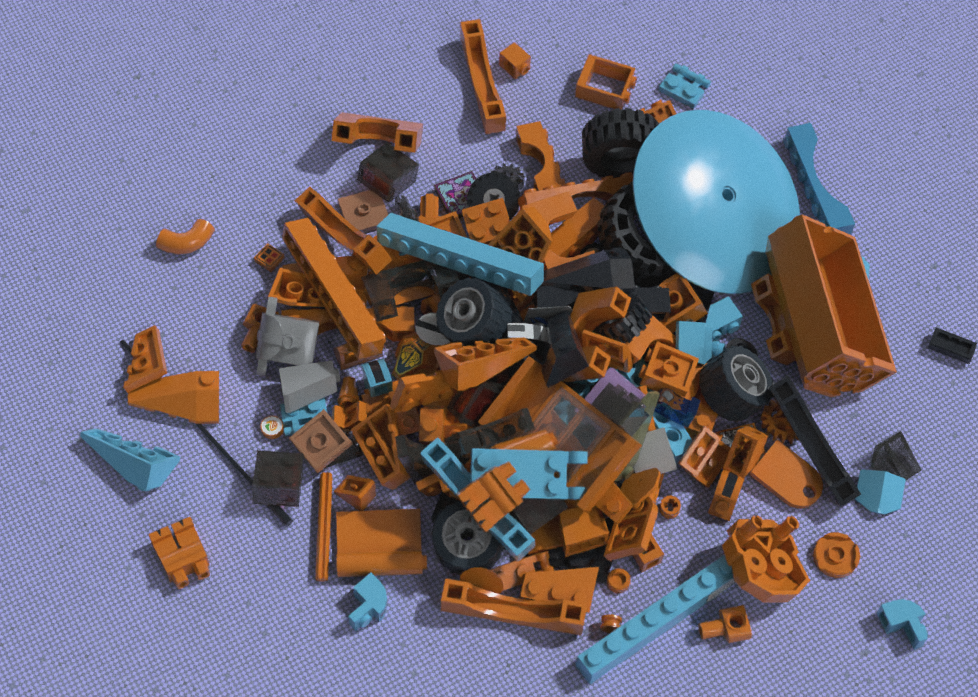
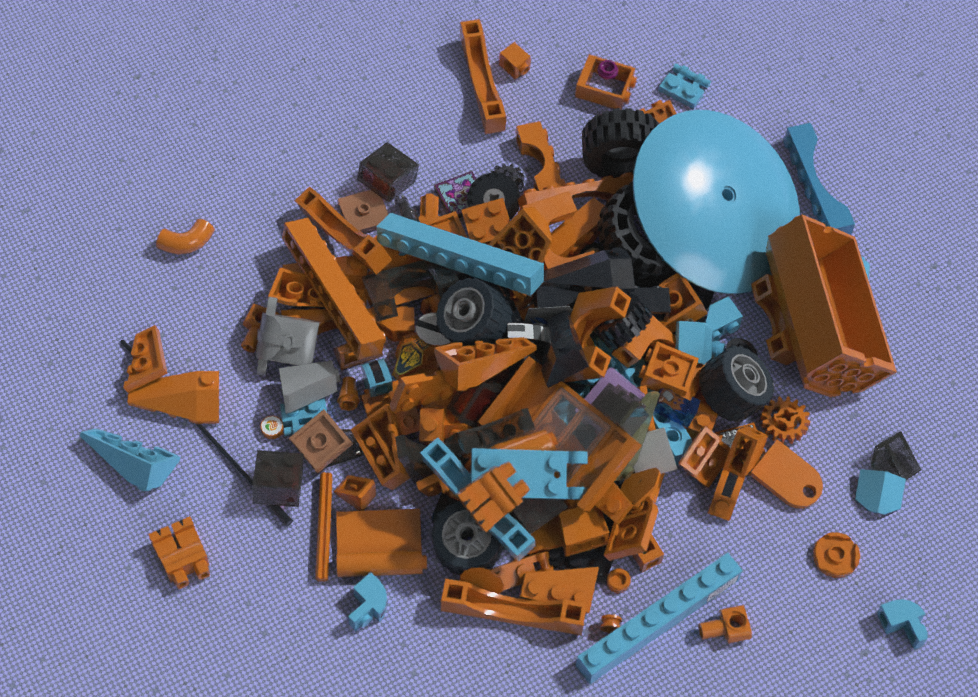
orange tile [254,243,285,272] -> none
orange arch [331,112,423,153] -> none
orange bracket [332,400,367,433] -> none
orange slope [582,330,633,373] -> none
orange bush [659,496,681,519] -> none
orange brick [722,515,811,603] -> none
black arch [768,375,861,507] -> none
black plate [928,327,978,364] -> none
none -> magenta plate [597,60,618,80]

